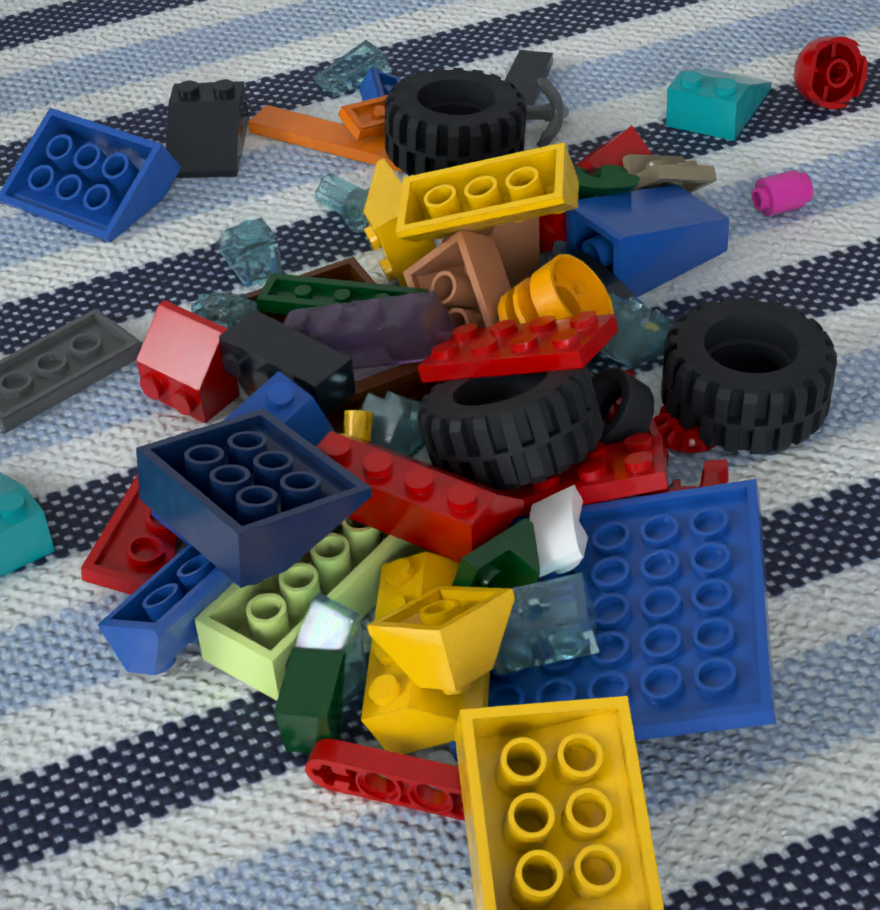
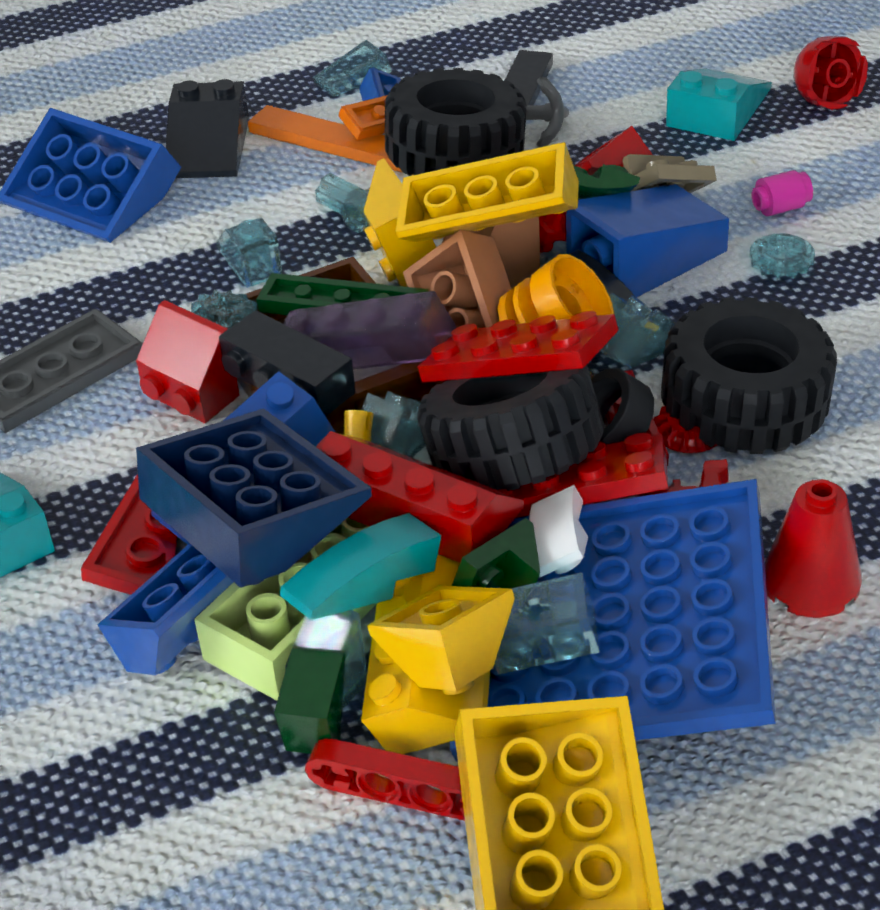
none -> teal slope [280,513,442,620]
none -> clear light blue gear [749,233,815,279]
none -> red cone [765,479,862,618]

